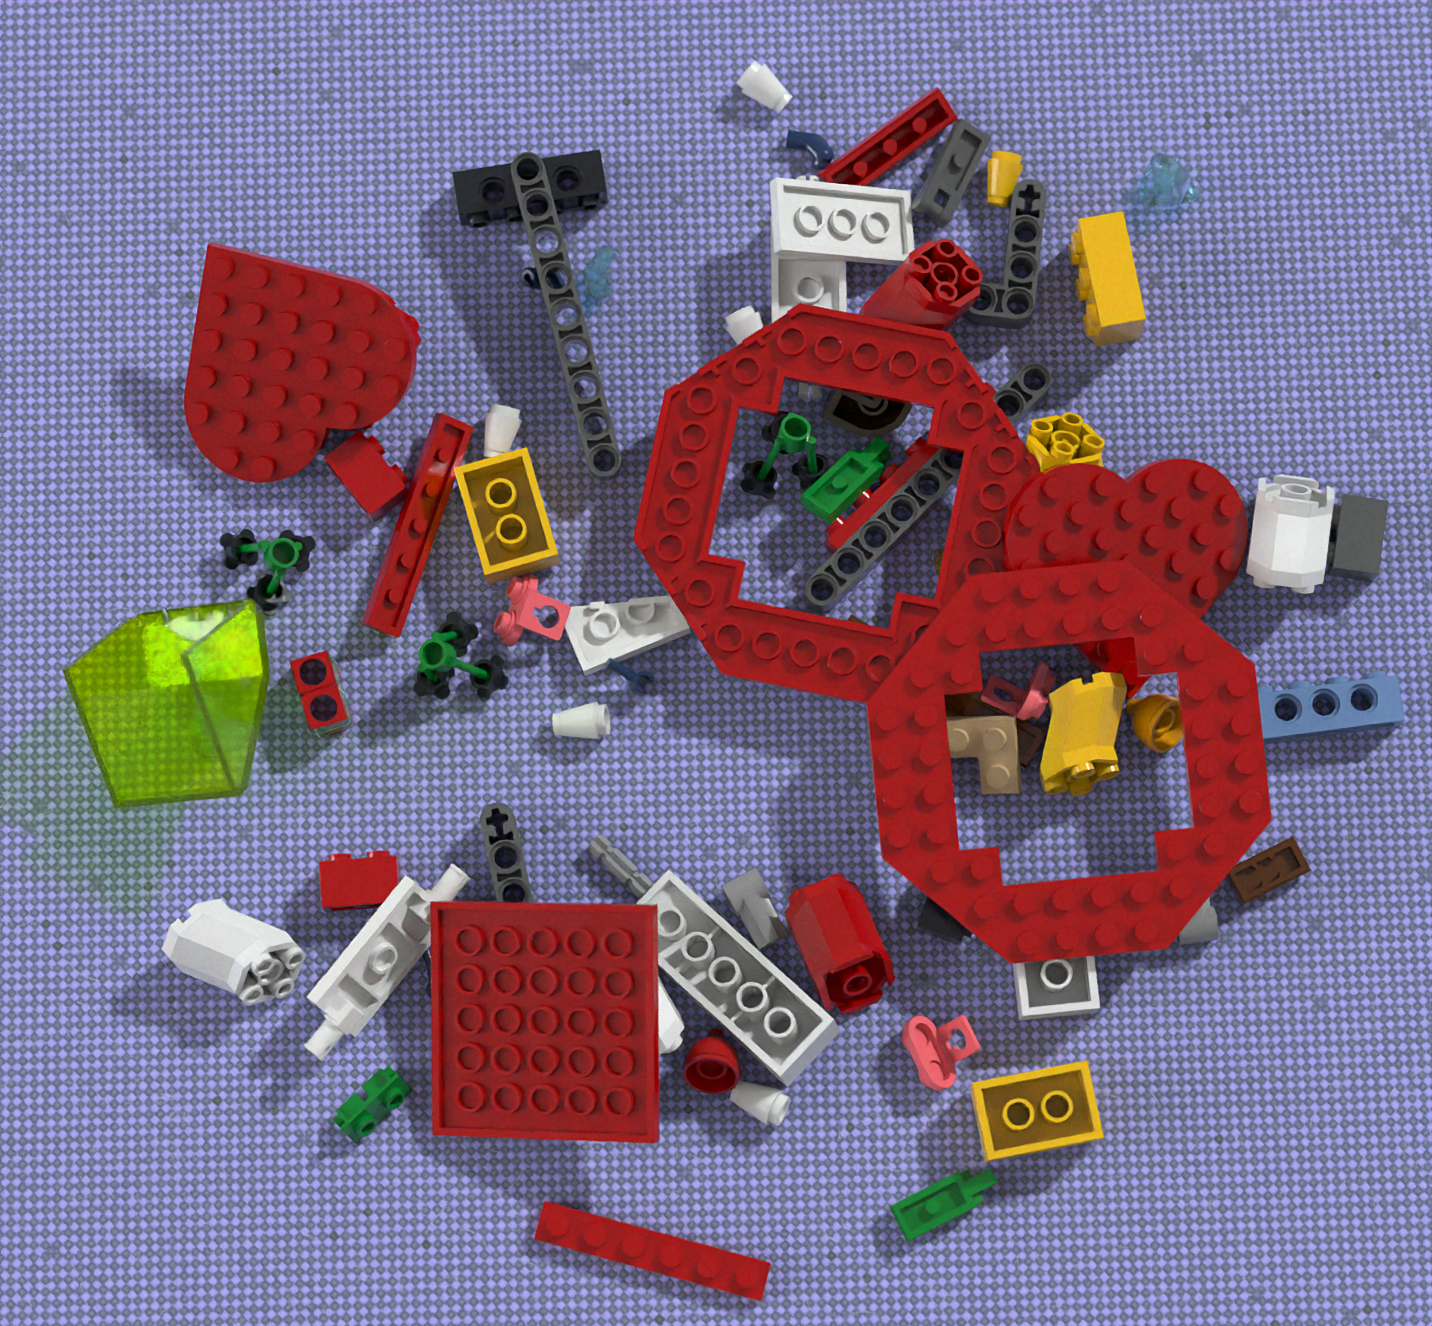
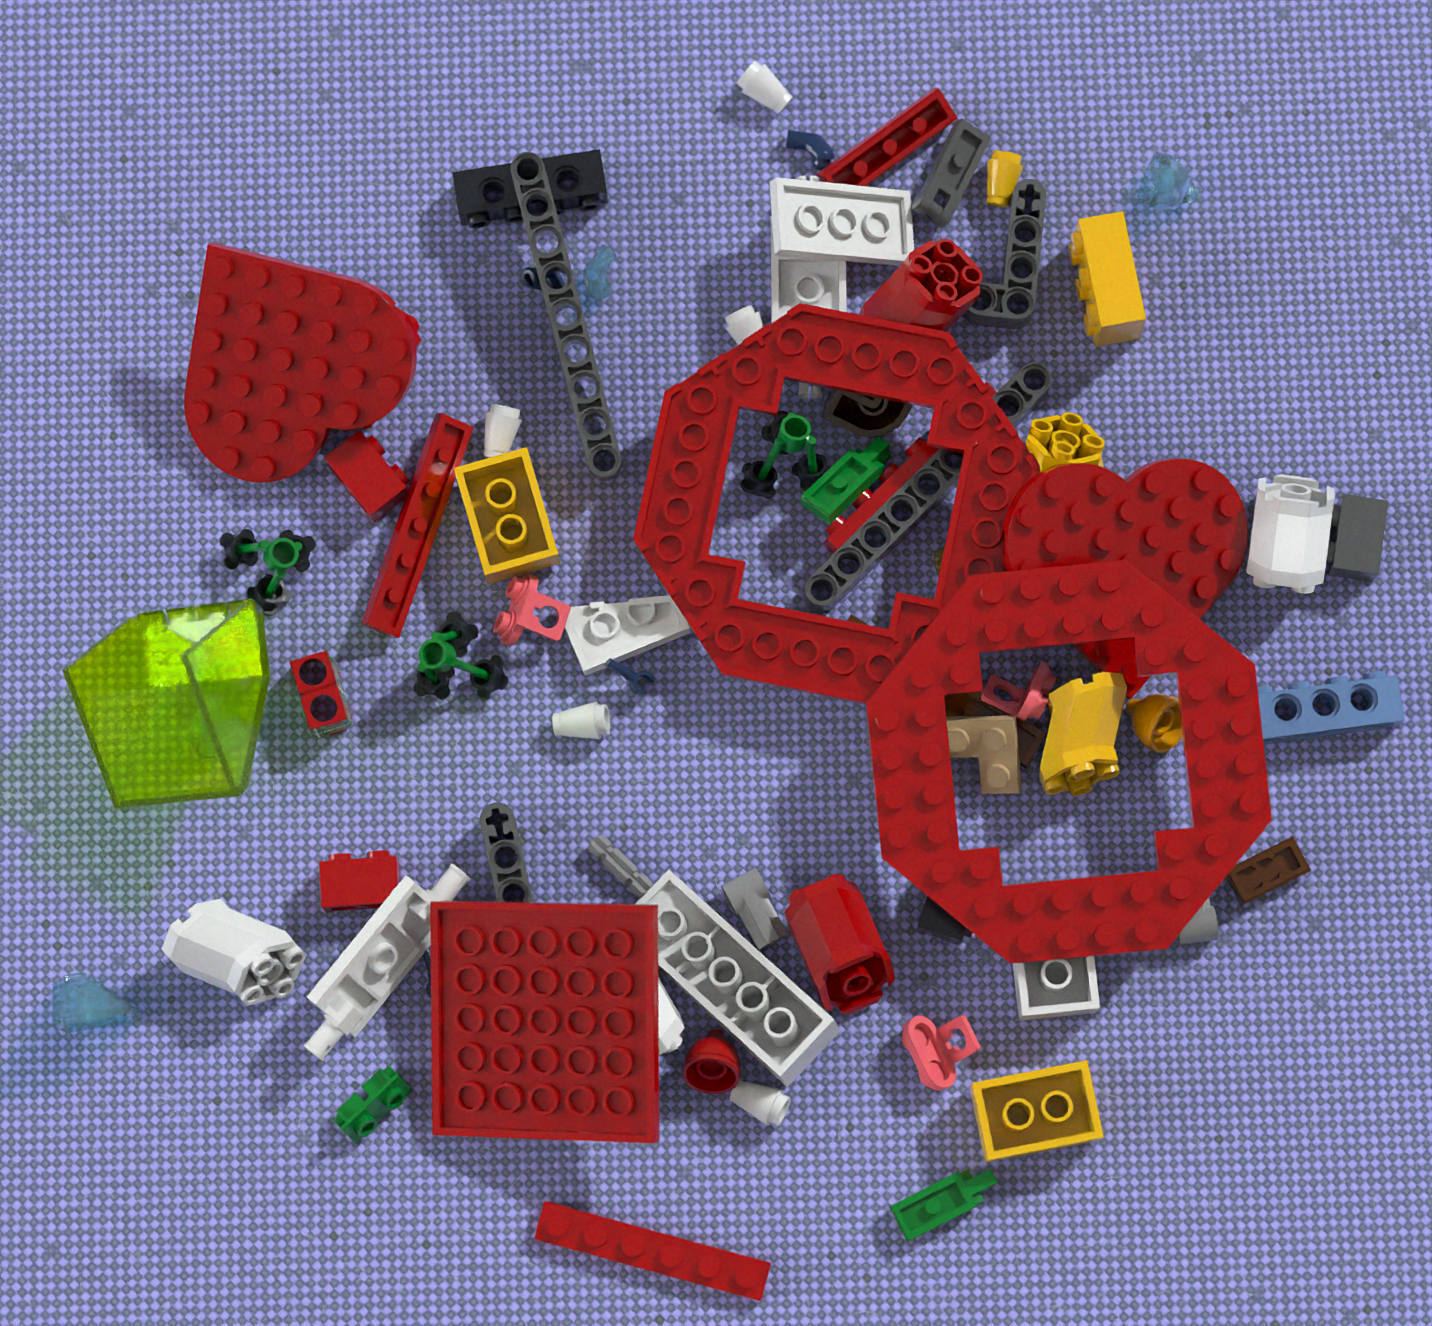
none -> clear light blue slope [52,972,143,1033]

